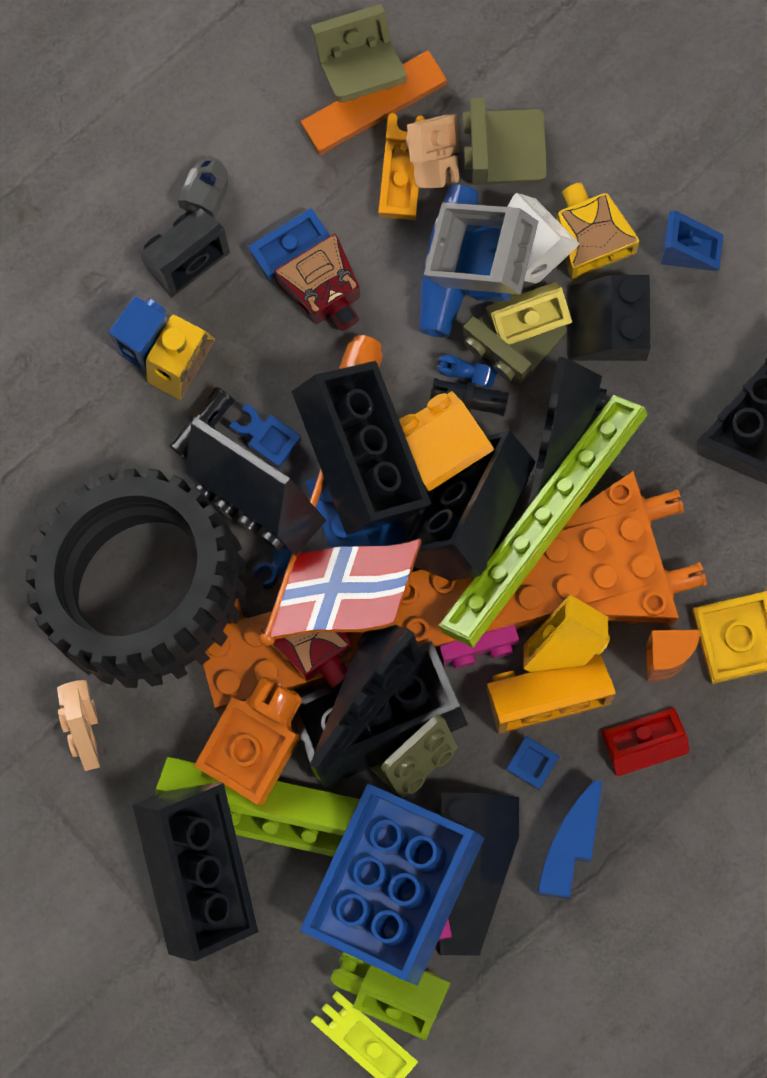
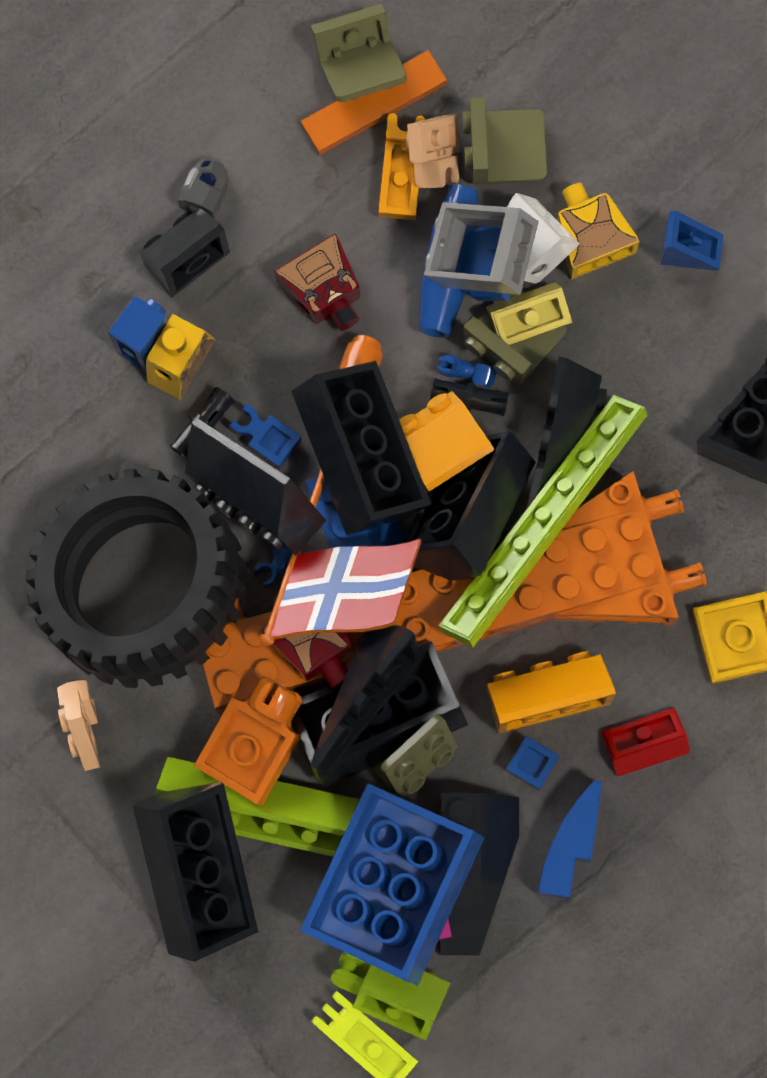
blue plate [248,208,330,281] -> none
dark pink plate [440,625,519,670] -> none
yellow slope [523,595,610,672] -> none
black slope [571,275,651,361] -> none
orange brick [646,630,700,682] -> none

